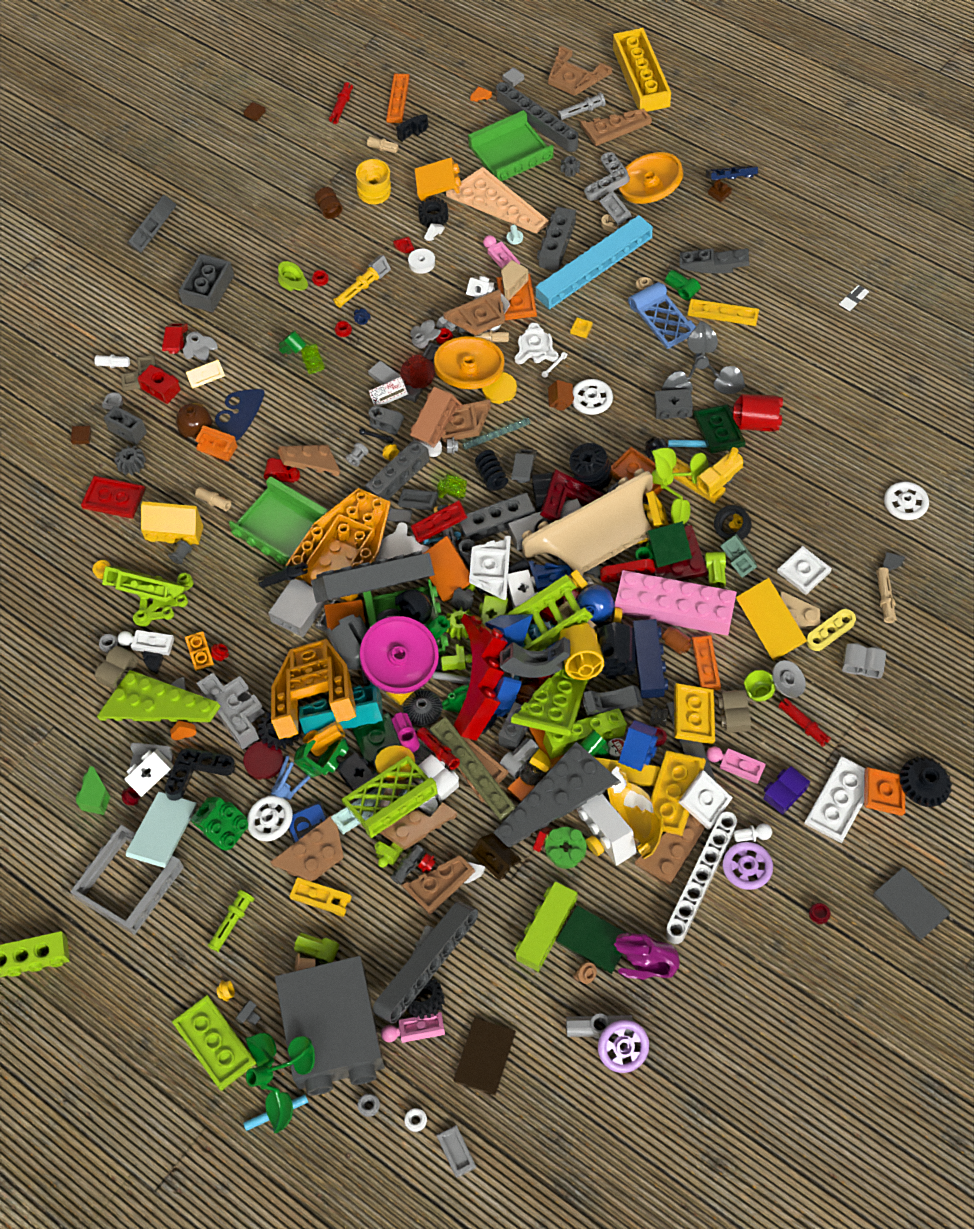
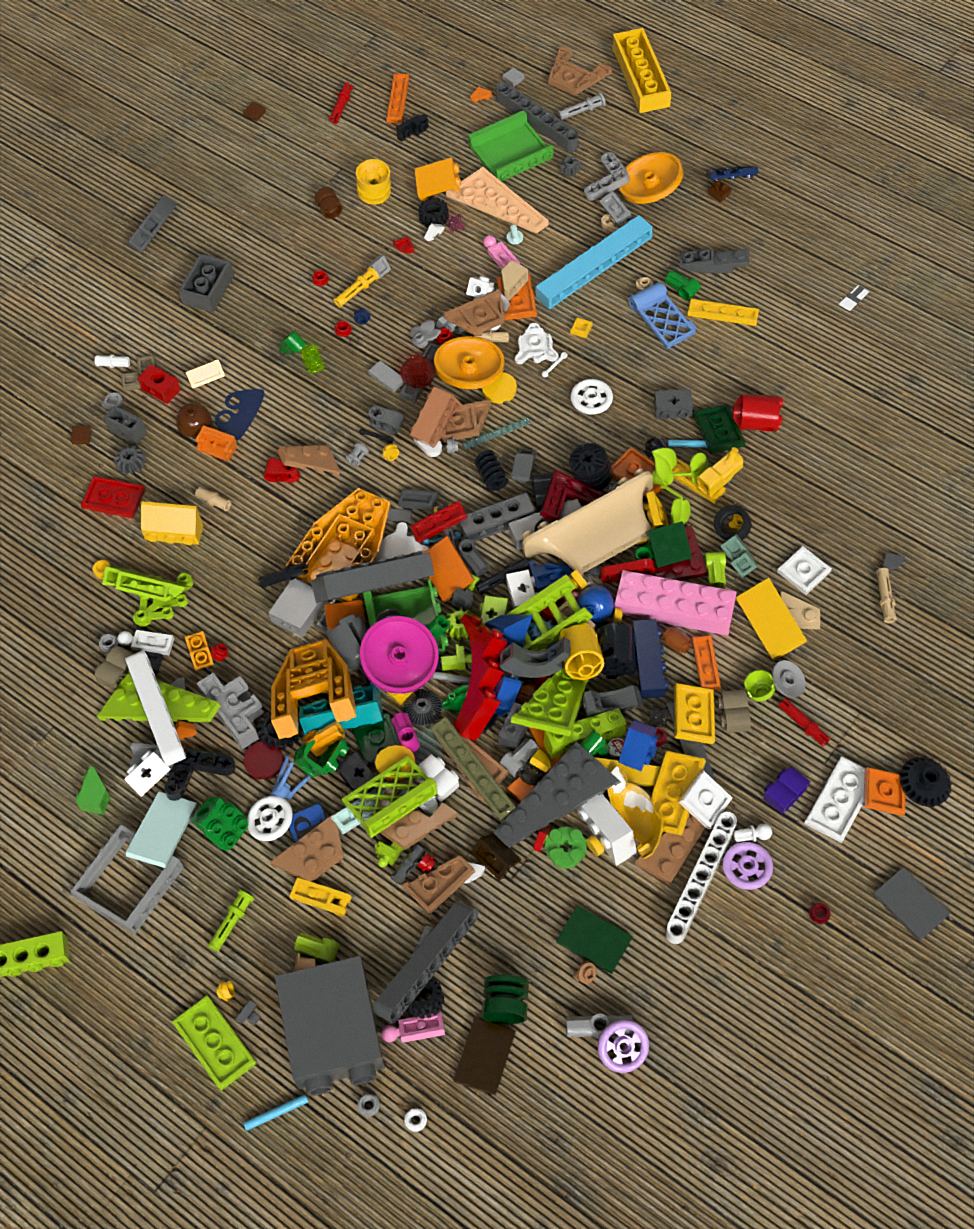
dark red plate [121,787,141,806] -> none
red slope [162,323,188,354] -> none
dark grey bush [168,540,192,565] -> none
light grey plate [183,332,218,362] -> none
bright green panel [229,476,328,565] -> none
green plant [245,1033,315,1134] -> none
lime piece [278,261,308,291] -> none
dark grey brick [365,439,430,500] -> none
tan axle [367,136,399,153] -> none
white tile [369,377,408,406] -> none
black cylinder [395,589,432,624] -> none
white piece [408,248,435,274] -> none
red pin [416,727,460,770] -> none
light grey tile [436,1125,476,1178] -> none
clear neon green bracket [437,474,467,499] -> none
white wing [469,536,511,600] -> none
lime brick [514,881,578,972] -> none
dark grey brick [537,207,576,271] -> none
dark orange brick [548,380,574,410] -> none
medium nougat wing [580,108,652,146] -> none
magenta hair [614,932,680,980] -> none
dark grey plant [661,321,745,394] -> none
bright pink plate [706,746,766,784] -> none
light yellow plate [806,609,856,651] -> none
light grey brick [842,643,886,679] -> none
white plate [884,482,929,520] -> none
none -> white beam [125,650,186,767]
none -> clear pink plant [448,214,465,233]
none -> dark green wheel [482,975,529,1024]

